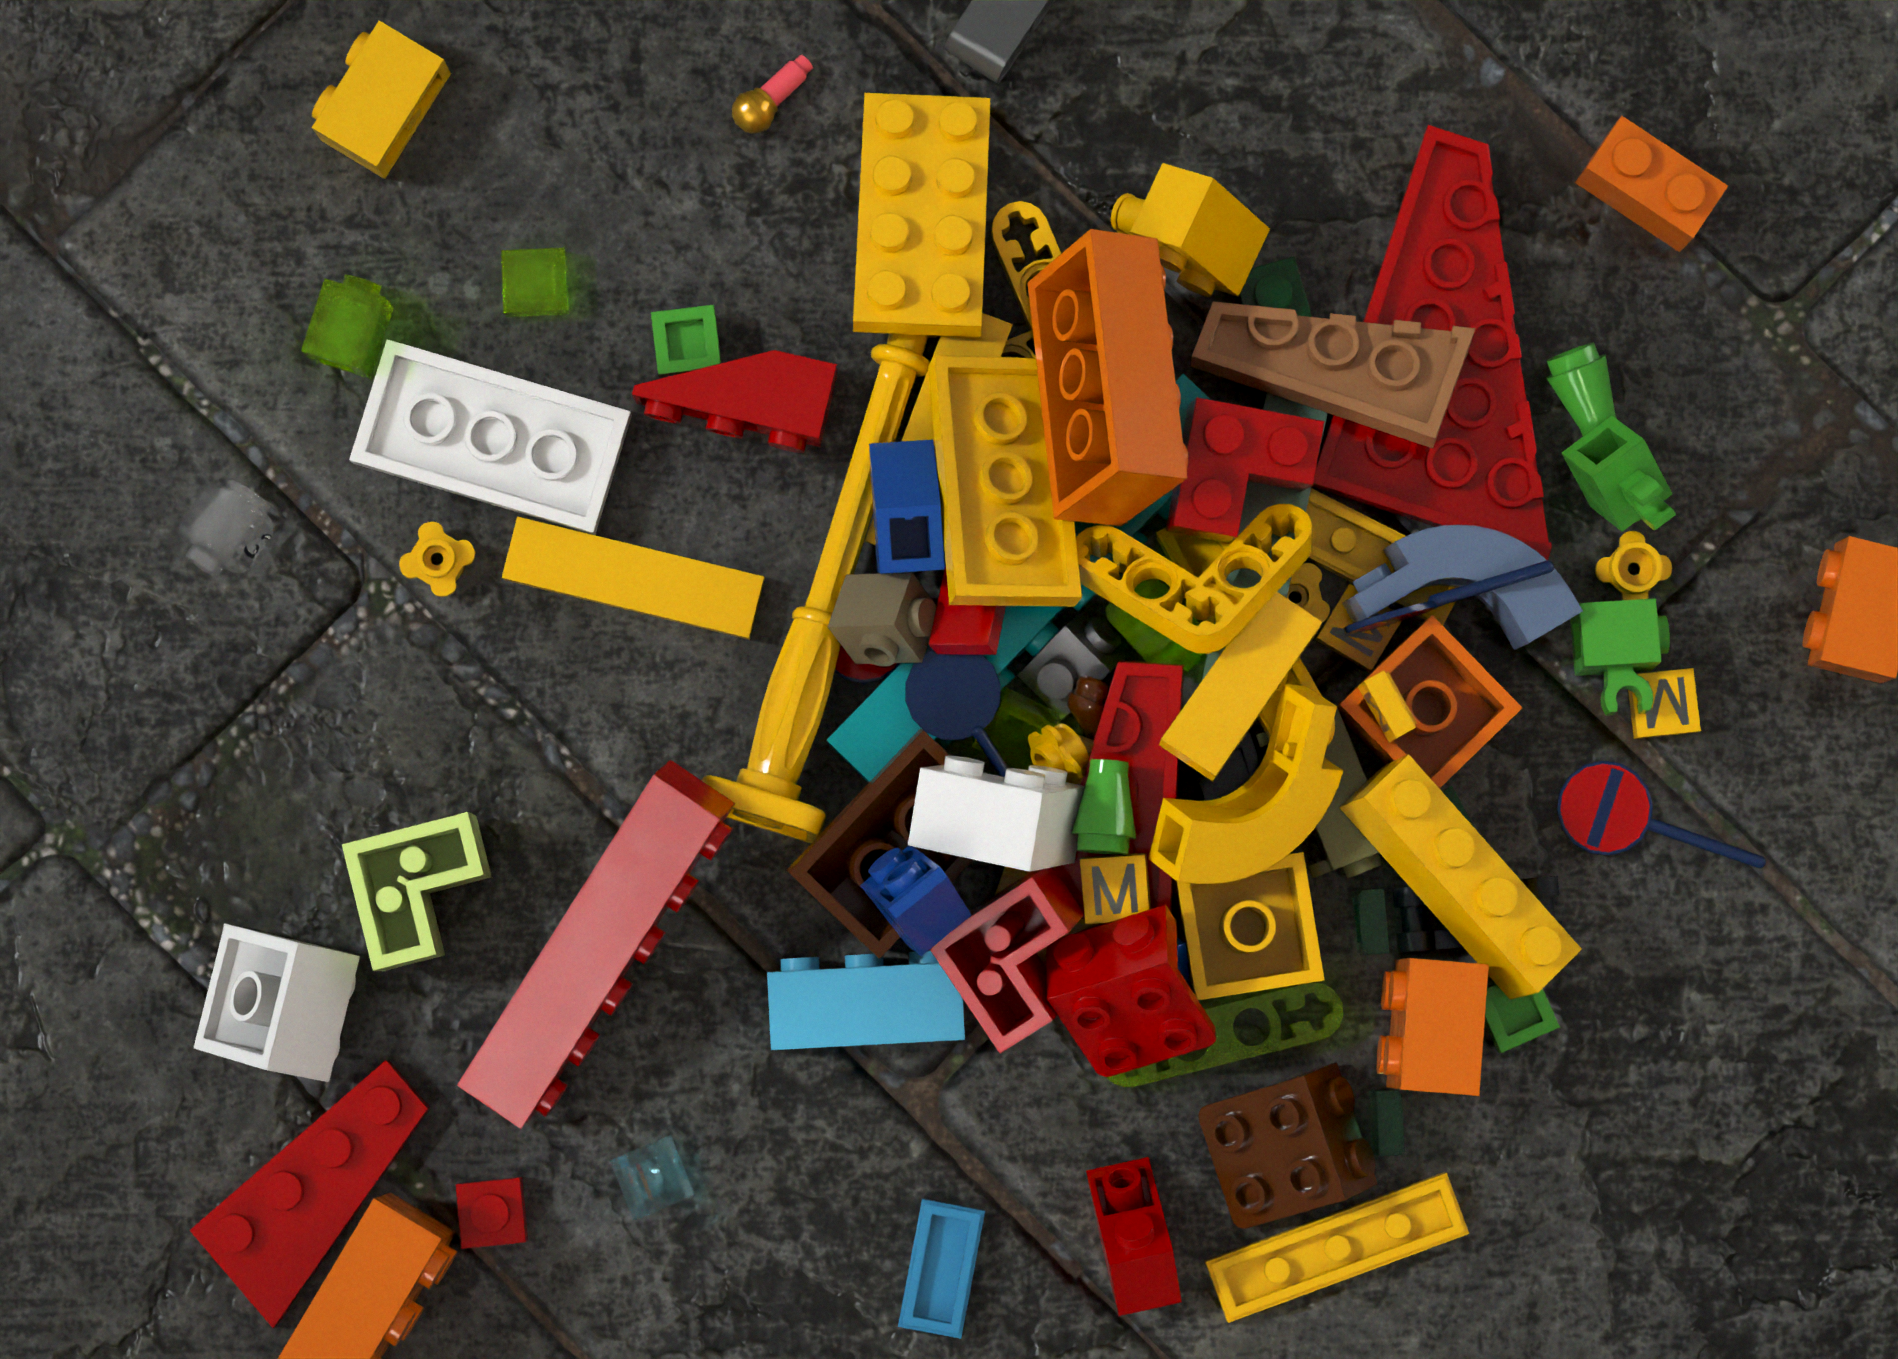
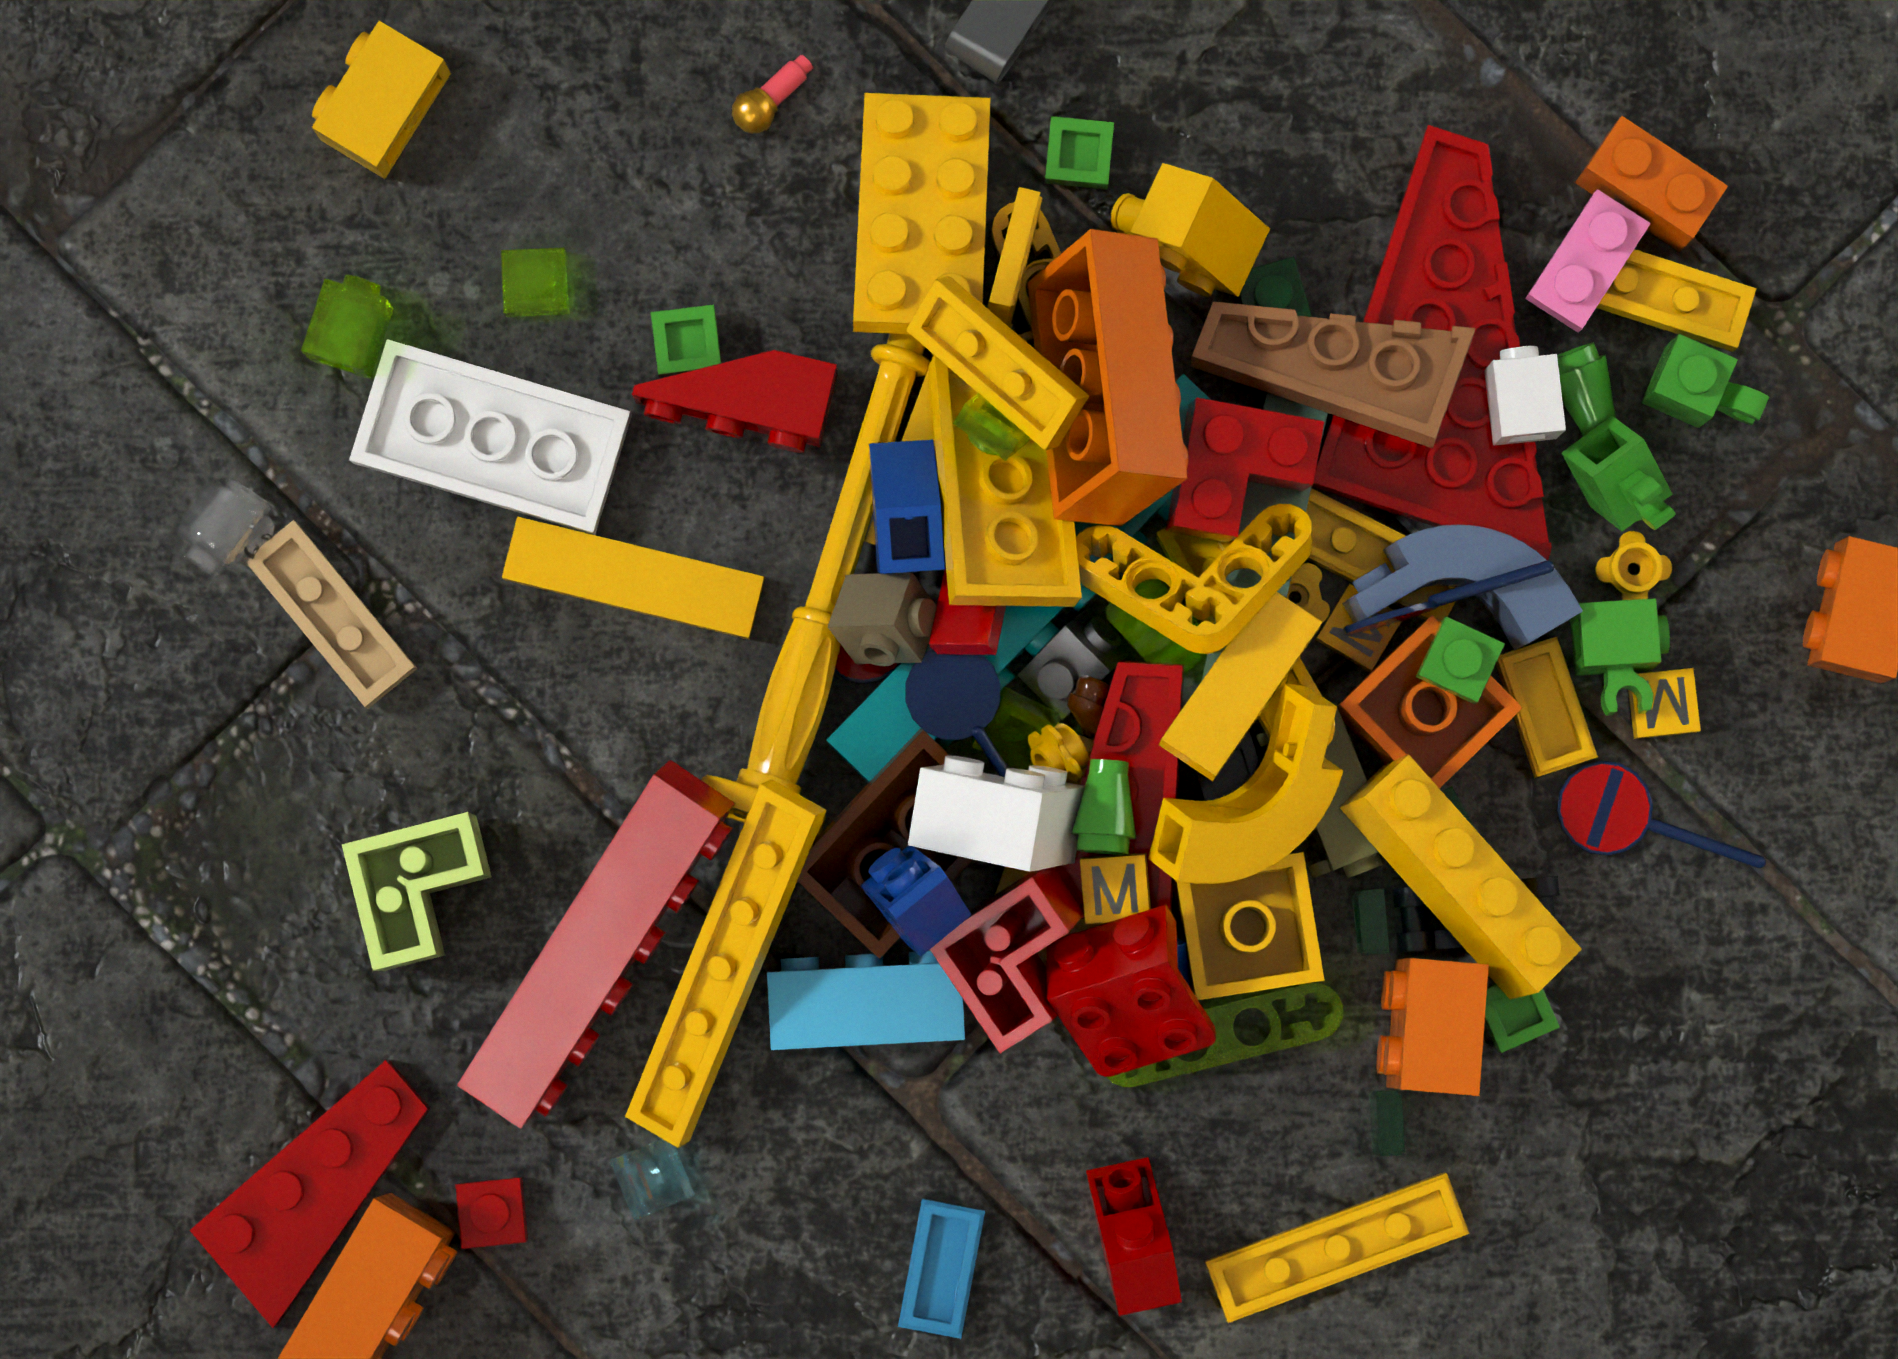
white slope [194,923,360,1082] -> none
yellow plate [399,522,475,597] -> none
reddish brown bracket [1198,1062,1378,1229] -> none
yellow tile [1357,670,1417,743] -> none
none -> tan plate [244,520,417,709]
none -> yellow plate [625,779,827,1148]
none -> yellow plate [906,276,1089,451]
none -> clear neon green plate [953,393,1030,461]
none -> yellow tile [988,187,1043,327]
none -> bright green plate [1045,116,1114,190]
none -> bright green plate [1416,616,1505,704]
none -> white brick [1484,346,1566,446]
none -> yellow tile [1496,637,1598,778]
none -> bright pink plate [1525,189,1651,333]
none -> yellow plate [1596,249,1757,352]
none -> bright green brick [1641,334,1769,428]

